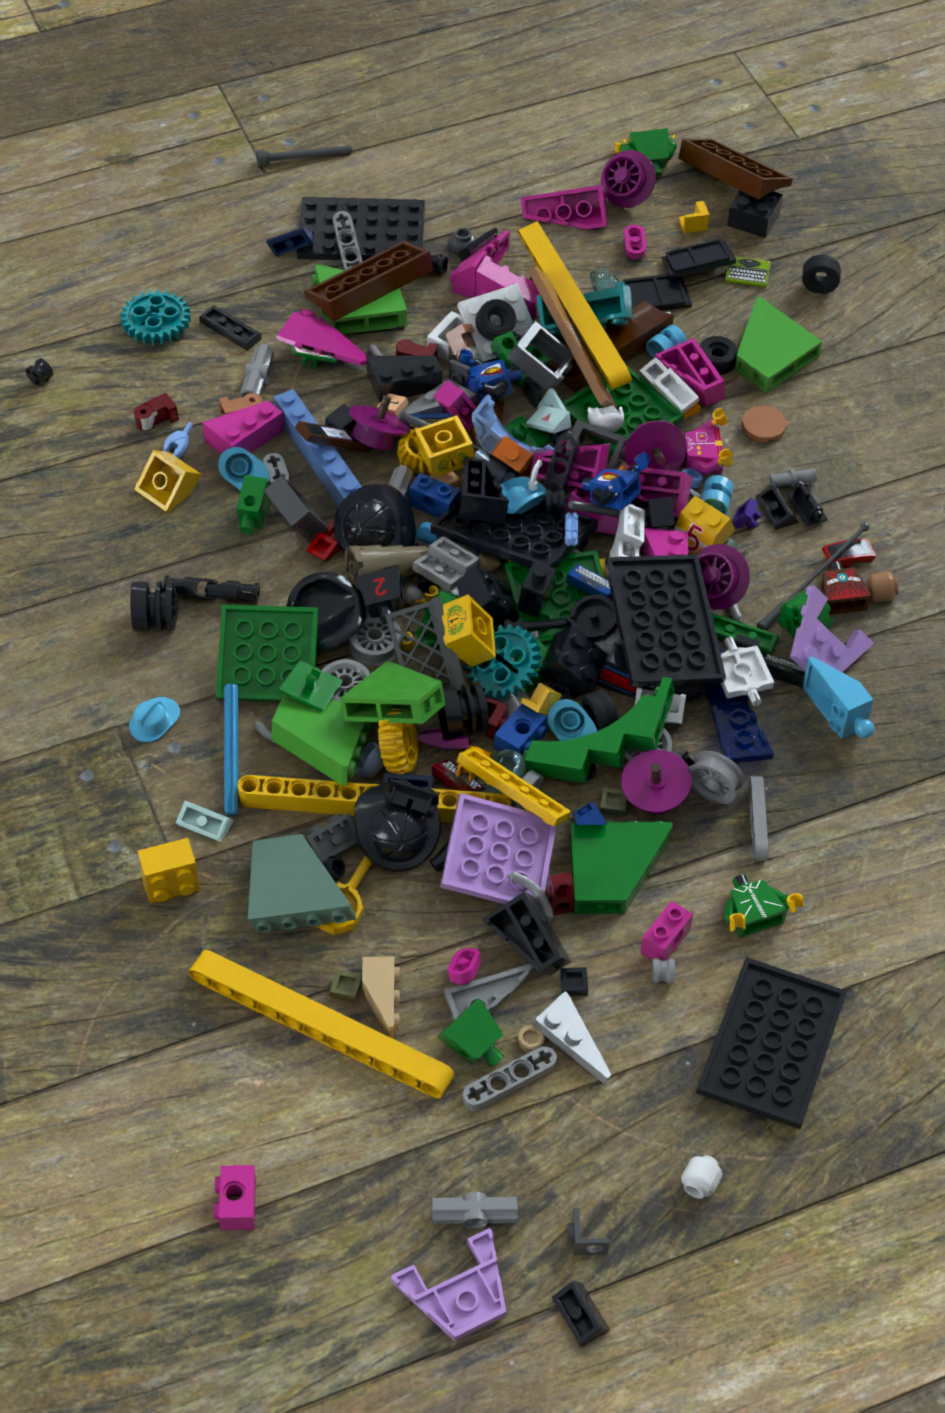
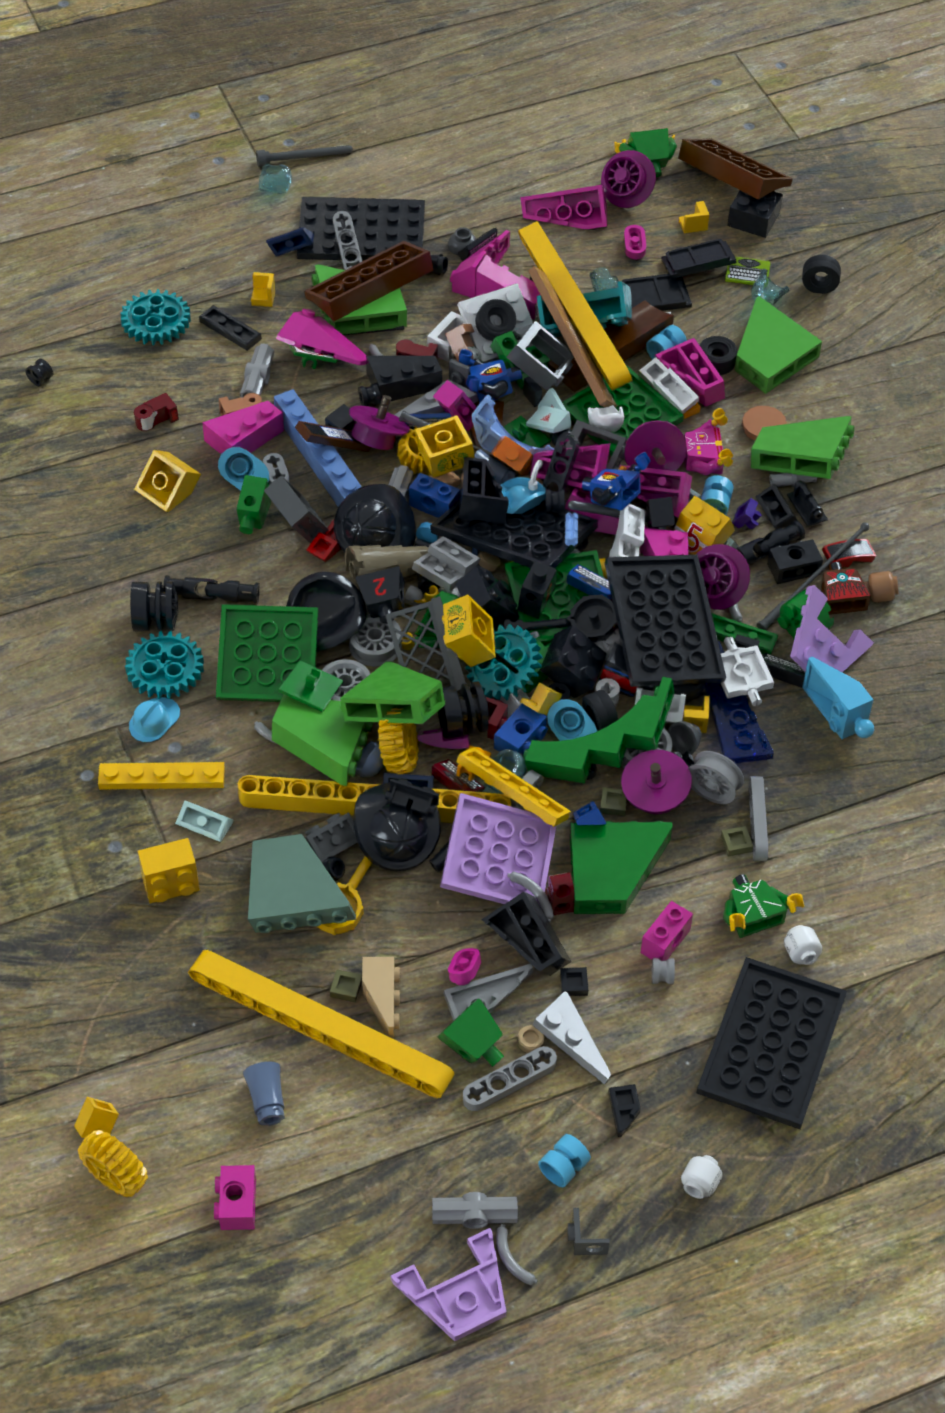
light blue hand [163,422,193,459] -> none
dark azure axle [224,684,238,816] -> none
light nougat tile [377,393,408,416] -> none
black slope [552,1280,610,1346] -> none
medium blue tile [682,468,703,488] -> none
none -> yellow panel [74,1097,119,1138]
none -> yellow gear [78,1130,148,1198]
none -> yellow plate [98,762,225,790]
none -> teal gear [125,631,204,699]
none -> sand blue plant [243,1062,285,1126]
none -> yellow panel [251,272,275,307]
none -> clear light blue hair [258,164,292,194]
none -> black wheel [358,383,381,406]
none -> light grey piece [496,1224,538,1285]
none -> medium azure wheel [538,1134,591,1188]
none -> white wheel [596,678,620,706]
none -> black tile [608,1084,641,1137]
none -> dark grey piece [668,721,702,755]
none -> yellow panel [682,696,709,733]
none -> olive tile [721,826,753,857]
none -> black piece [736,520,805,565]
none -> clear light blue hair [751,269,790,305]
none -> bright green slope [751,416,855,479]
none -> black brick [767,539,823,584]
none -> white head [784,925,822,965]

